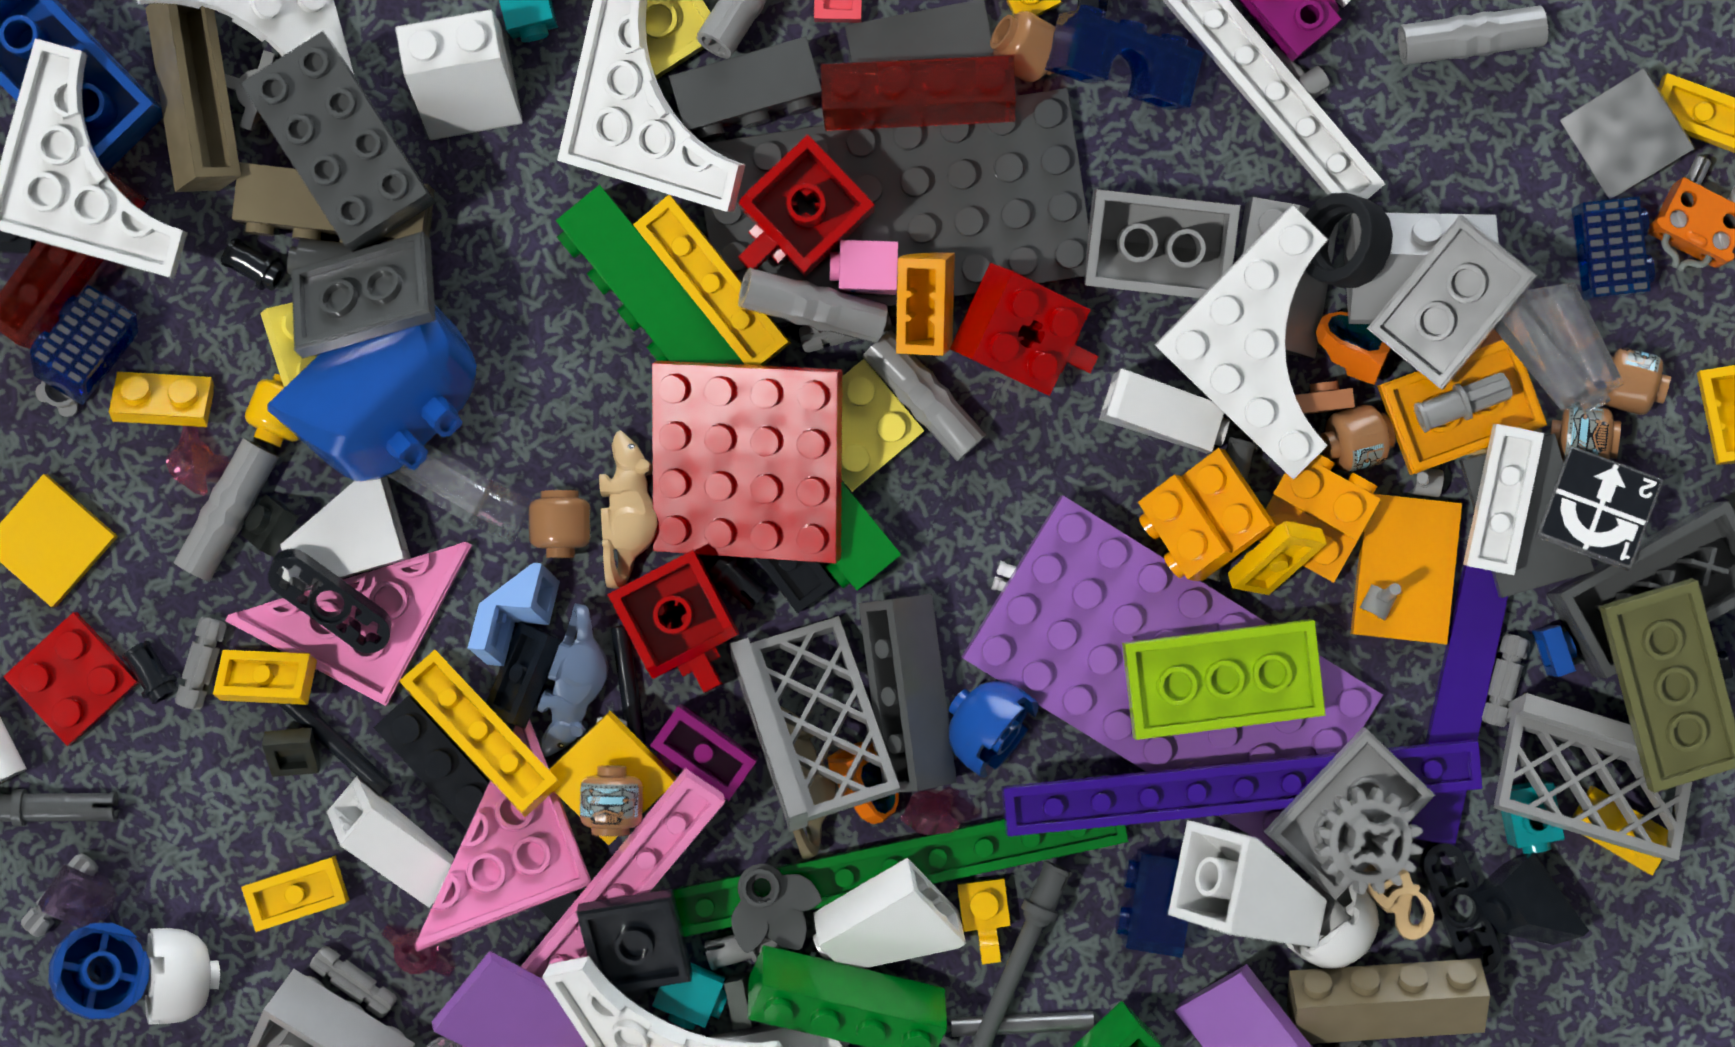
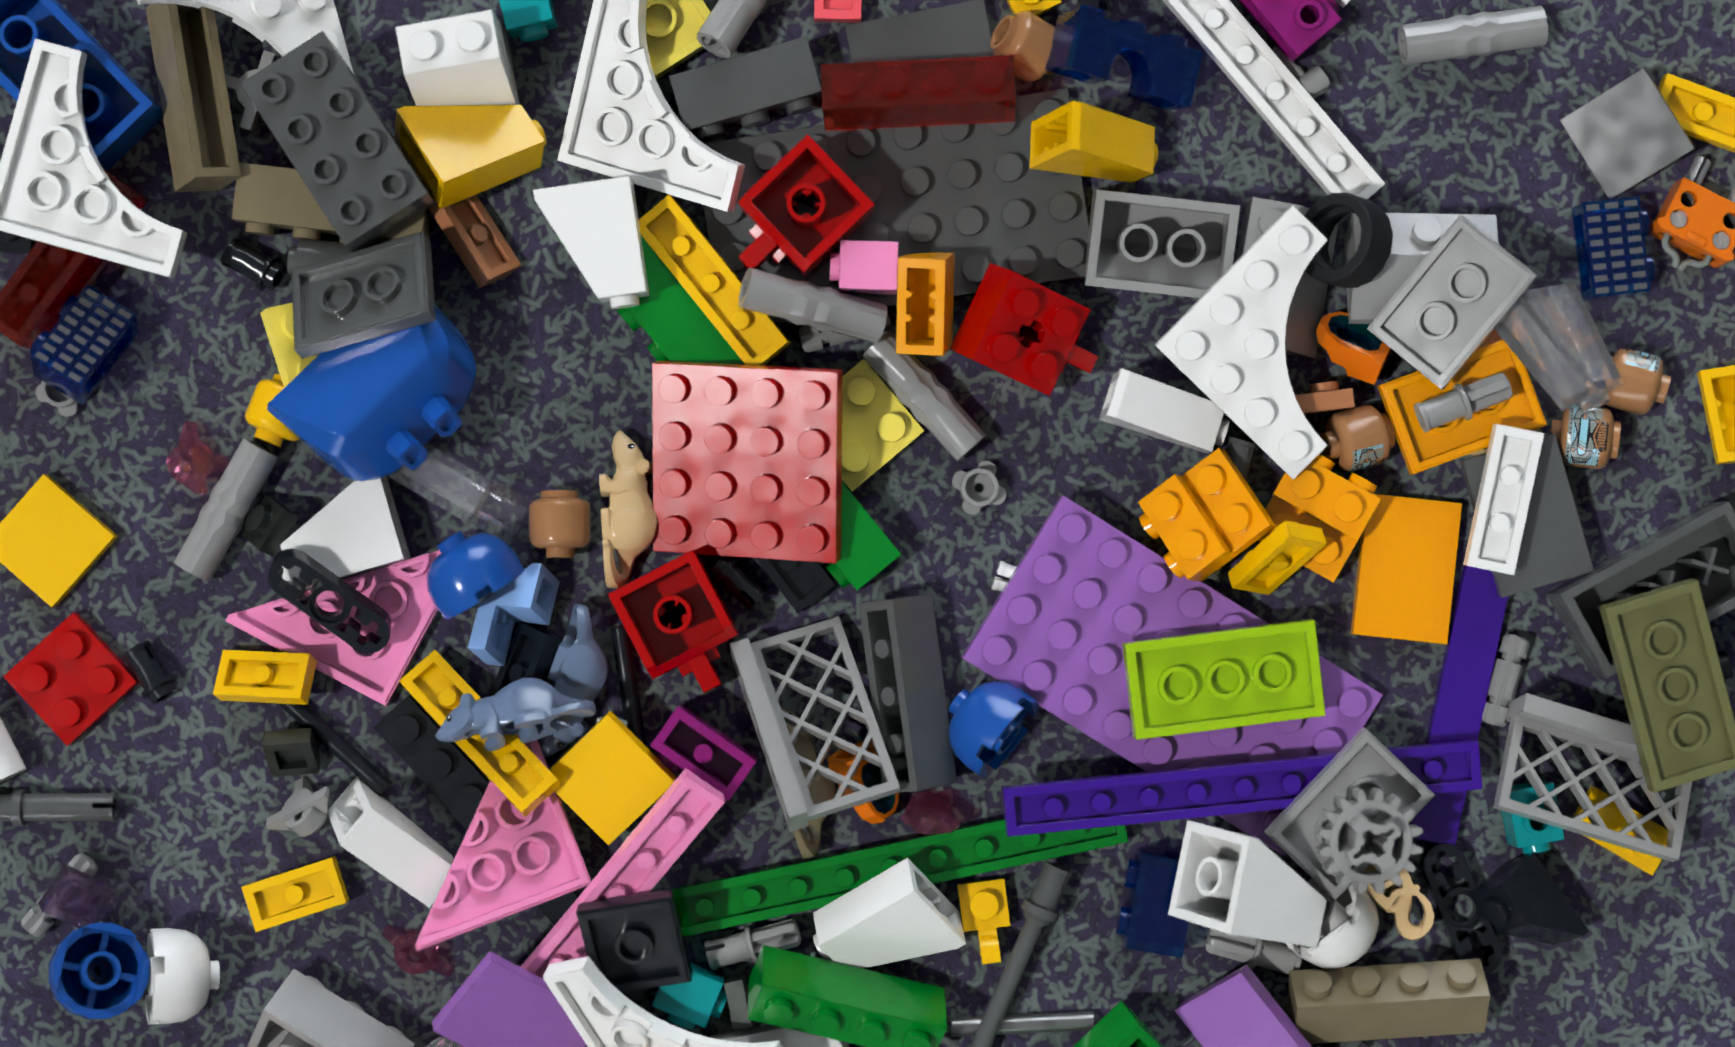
yellow plate [108,372,214,427] -> none
light grey axle [175,617,226,710] -> none
light grey axle [309,946,397,1018] -> none
head [580,765,643,836] -> none
dark grey plate [731,863,822,953] -> none
light grey hand [1360,583,1401,620] -> none
light grey hand [1413,468,1444,498] -> none
blue plate [1532,625,1577,677] -> none
tile [1535,446,1663,571] -> none
none -> light grey piece [266,777,329,837]
none -> yellow slope [395,105,547,209]
none -> blue cylinder [426,530,525,620]
none -> nougat plate [428,194,521,288]
none -> sand blue animal [435,678,596,751]
none -> white slope [533,176,650,309]
none -> light grey plate [952,461,1006,515]
none -> yellow slope [1029,101,1158,183]
none -> light grey axle [1206,929,1302,975]

